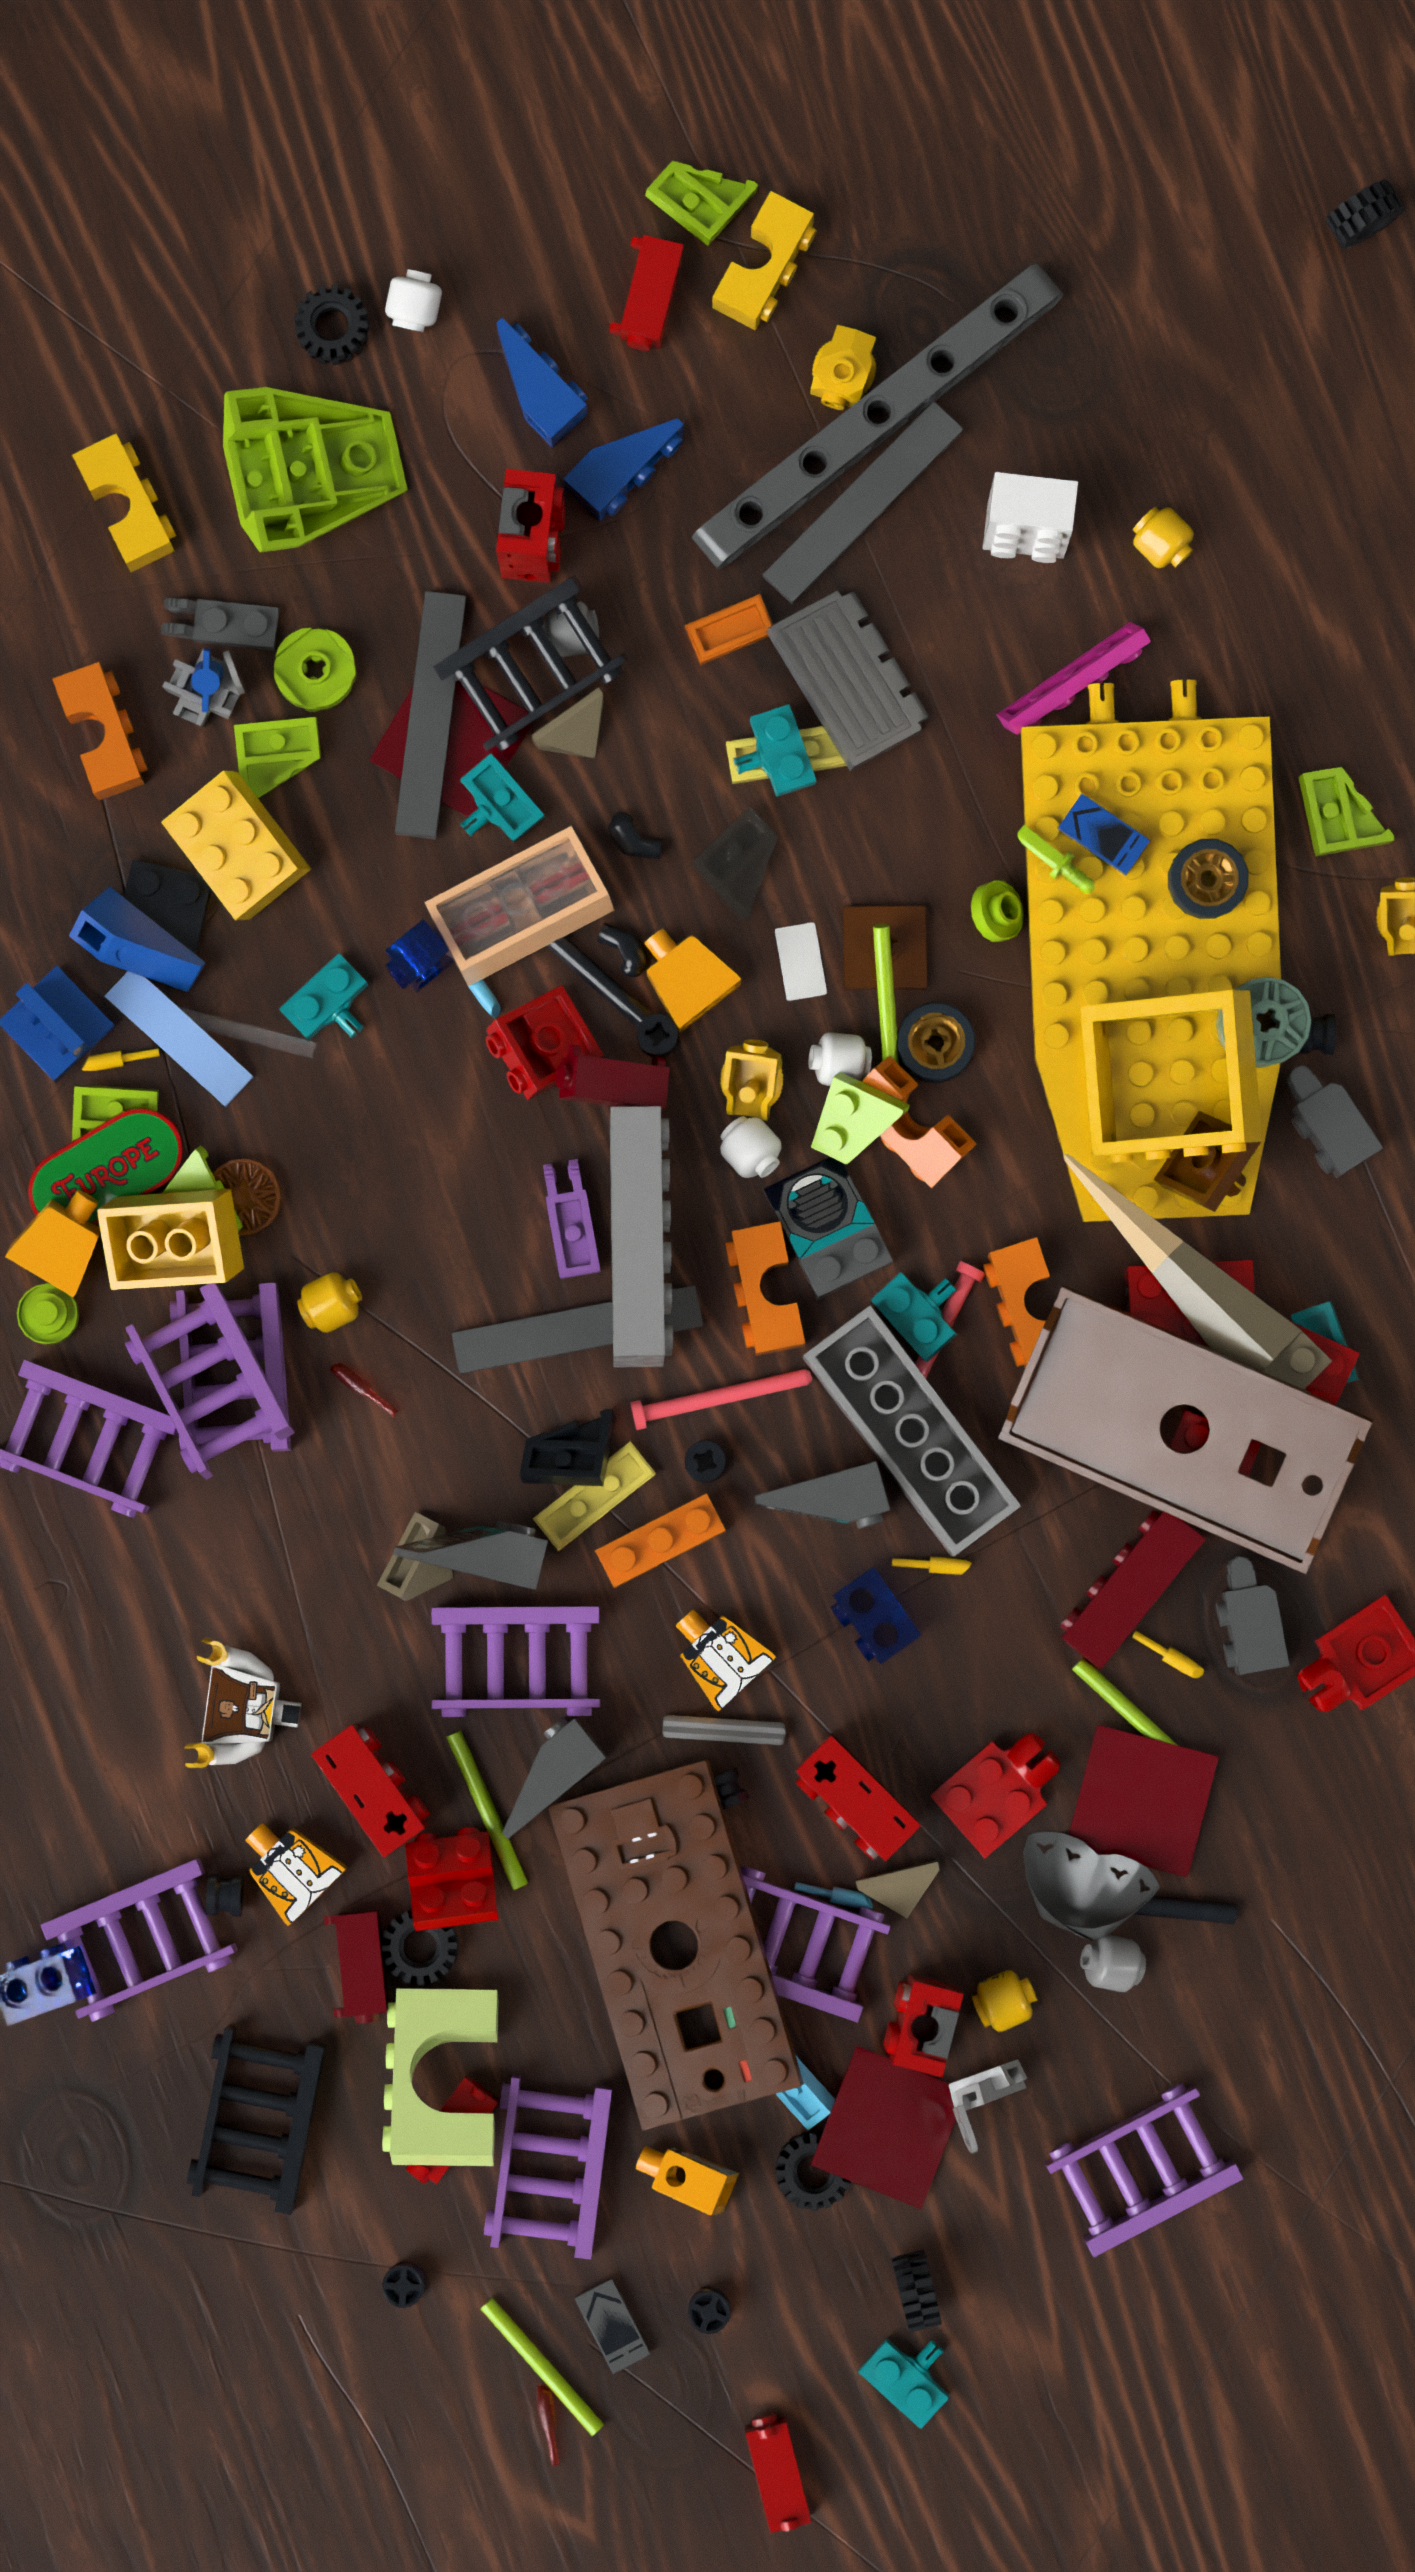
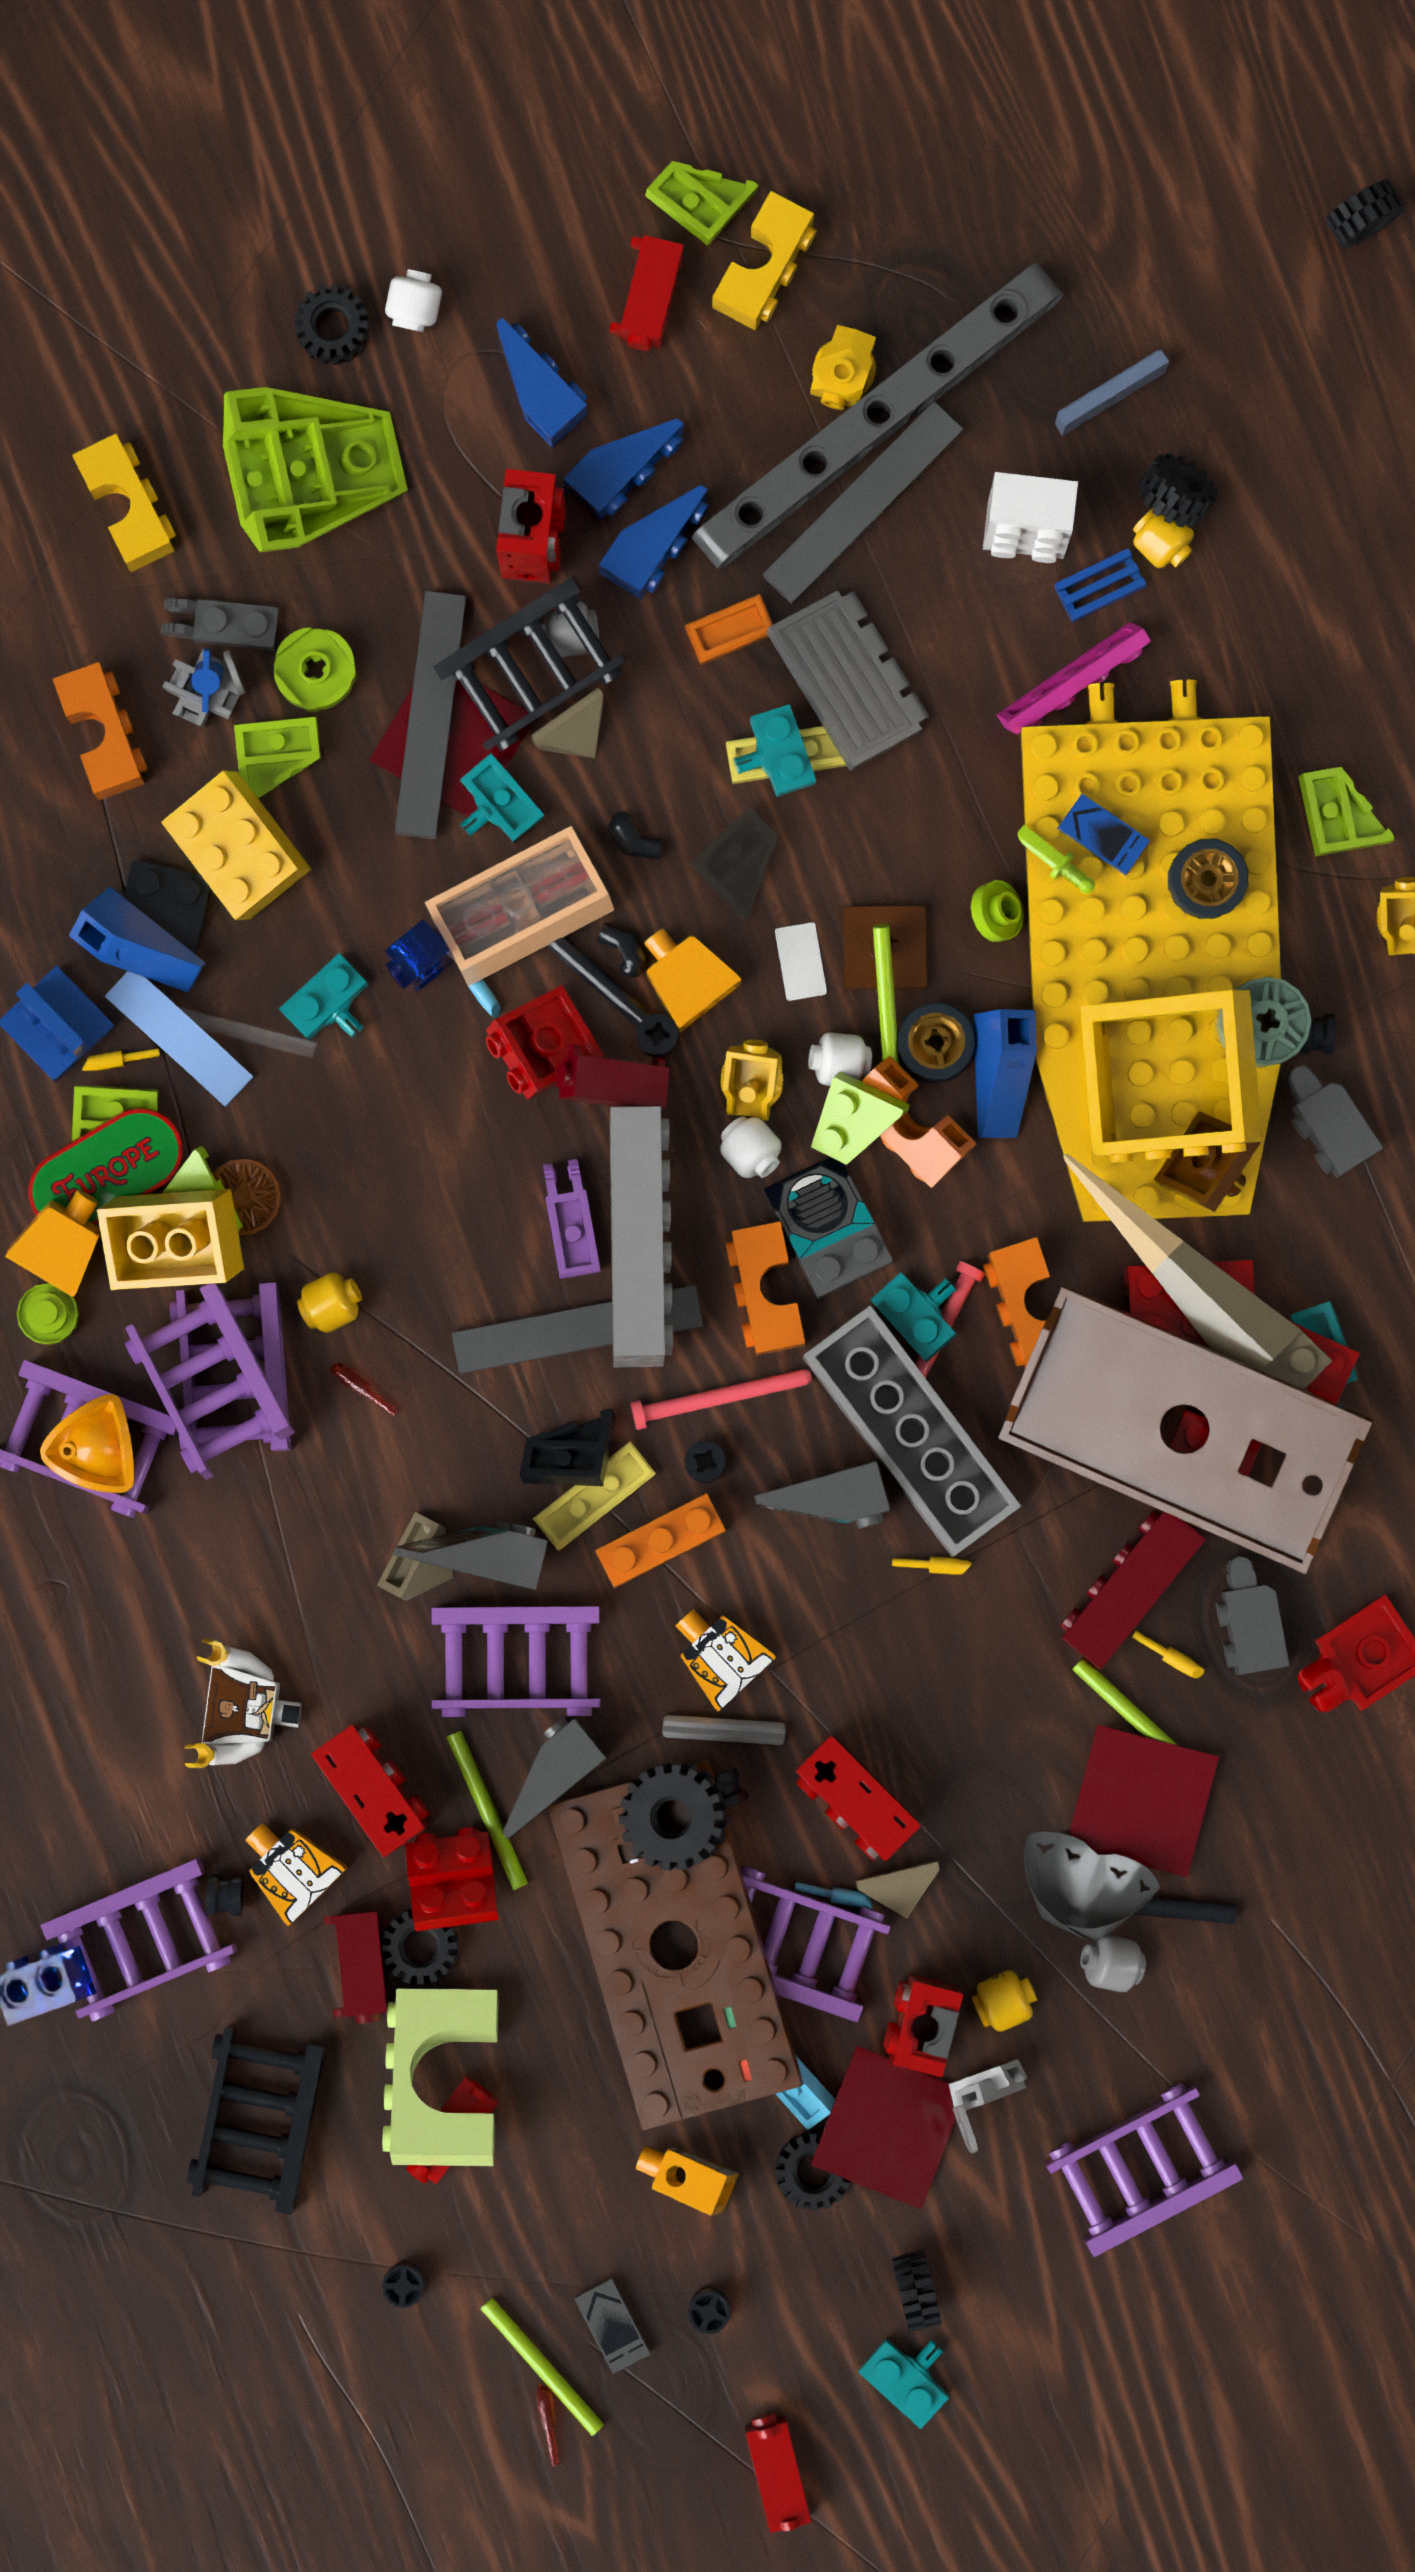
medium lavender fence [484,2074,613,2259] -> none
clear blue brick [830,1567,922,1664] -> none
red plate [930,1732,1061,1859] -> none
none -> light orange hat [40,1394,134,1493]
none -> blue slope [599,485,710,600]
none -> black tyre [619,1761,731,1871]
none -> blue slope [973,1009,1037,1138]
none -> blue tile [1054,548,1147,623]
none -> sand blue tile [1055,350,1169,436]
none -> black tyre [1137,453,1218,528]

